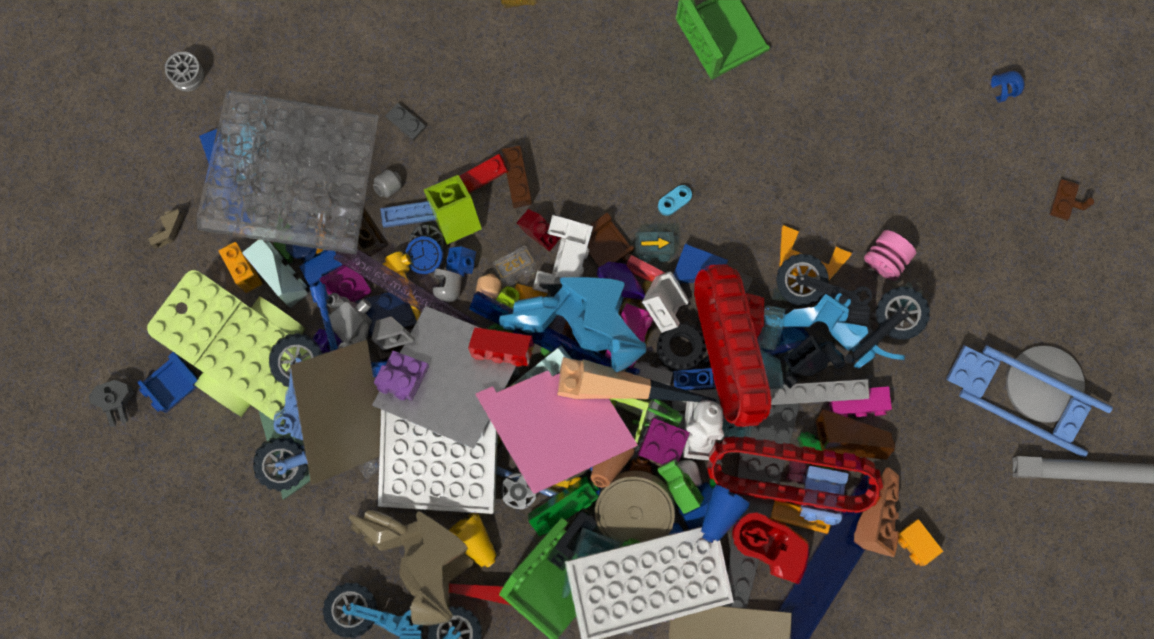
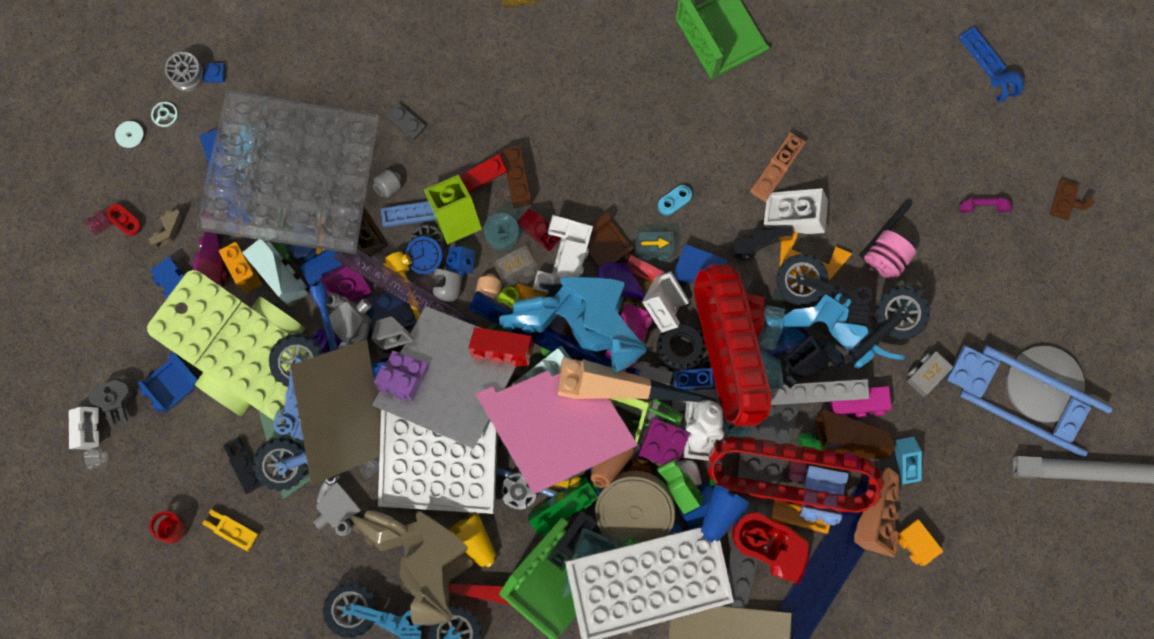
none -> white brick [69,407,99,449]
none -> clear hat [84,448,108,471]
none -> clear pink wheel [85,210,113,235]
none -> red plate [106,204,141,236]
none -> light aqua piece [115,121,143,148]
none -> red helmet [149,511,186,544]
none -> blue brick [150,257,184,298]
none -> light aqua piece [151,102,178,127]
none -> magenta wedge [193,207,229,287]
none -> yellow hinge [202,509,259,552]
none -> blue plate [204,63,225,83]
none -> black hinge [223,437,264,494]
none -> light grey torso [313,474,363,536]
none -> clear light blue wheel [484,213,519,252]
none -> black slope [734,228,792,261]
none -> nougat slope [750,132,806,202]
none -> white slope [764,188,828,234]
none -> black bar [859,200,912,260]
none -> medium azure slope [895,437,922,484]
none -> light grey brick [906,351,953,397]
none -> blue tile [958,26,1008,79]
none -> magenta bar [959,197,1013,213]

